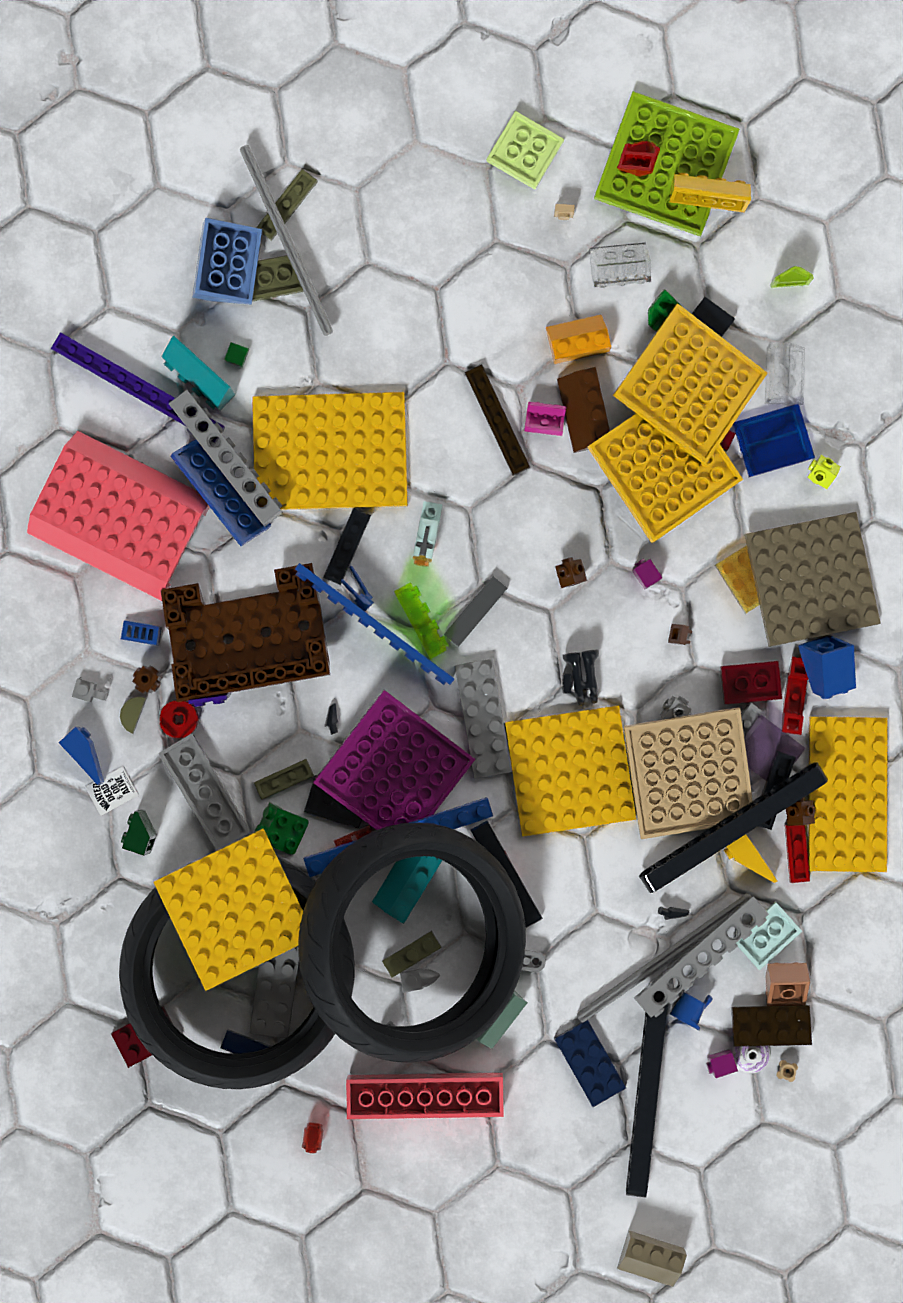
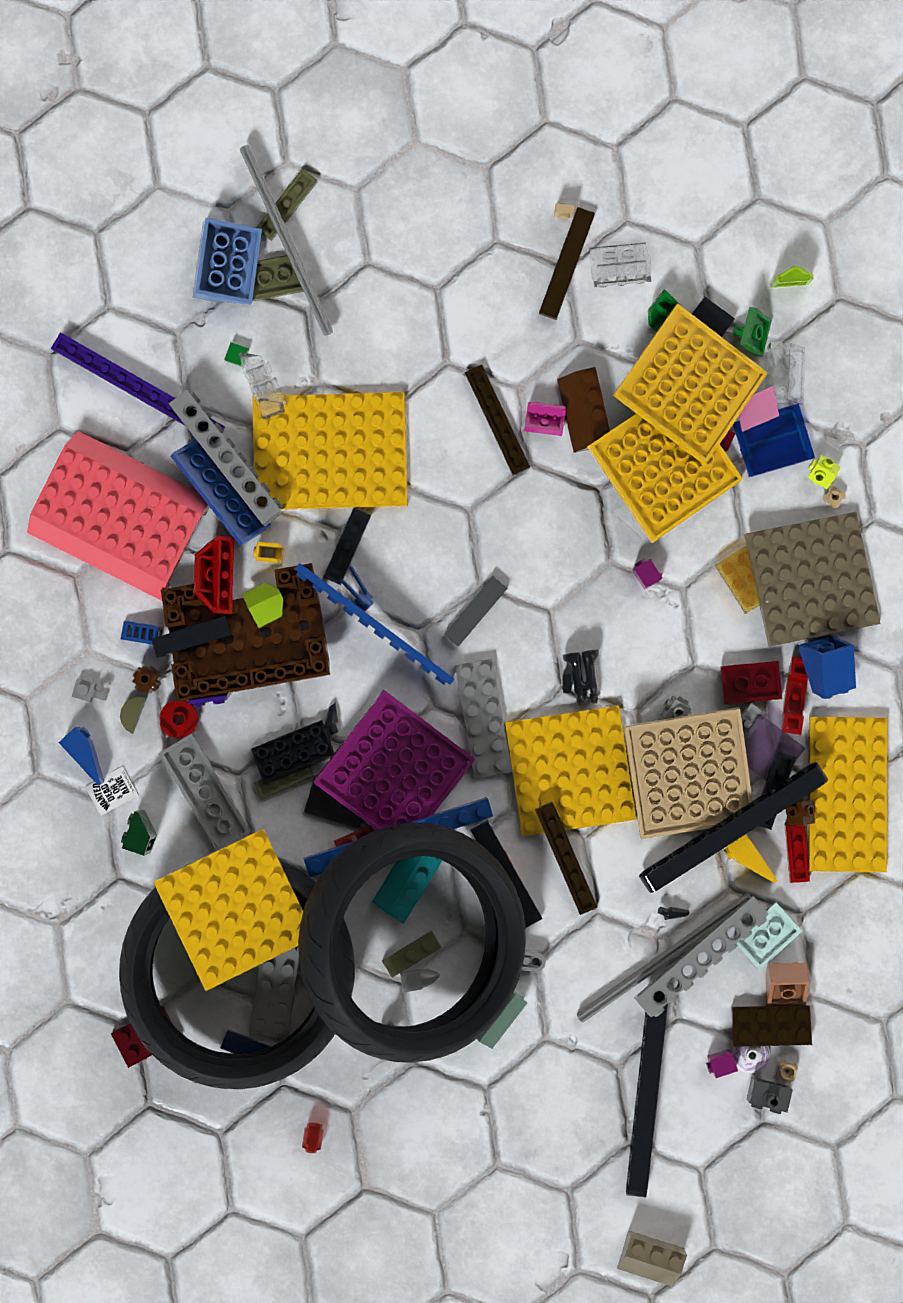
teal slope [161,336,236,411] -> none
green bracket [255,802,309,855] -> none
coral brick [346,1073,504,1119] -> none
clear neon green brick [394,582,449,660] -> none
light aqua plate [413,501,443,567] -> none
yellowish green plate [486,111,564,189] -> none
light orange slope [546,315,611,364] -> none
dark blue plate [554,1020,626,1107] -> none
reddish brown brick [555,557,587,588] -> none
lime plate [594,91,740,237] -> none
red slope [617,141,660,177] -> none
reddish brown tile [668,624,692,645] -> none
yellow slope [669,173,751,213] -> none
blue hat [670,992,713,1031] -> none
none -> black tile [151,616,231,658]
none -> red wedge [194,536,234,614]
none -> clear slope [239,353,286,420]
none -> lime slope [242,583,283,628]
none -> black tile [251,720,335,785]
none -> yellow window [253,541,284,565]
none -> dark brown tile [535,801,598,915]
none -> dark brown tile [539,207,595,320]
none -> green tile [733,307,772,357]
none -> bright pink sticker [739,386,779,432]
none -> dark grey brick [746,1077,793,1114]
none -> tan plate [823,486,846,508]

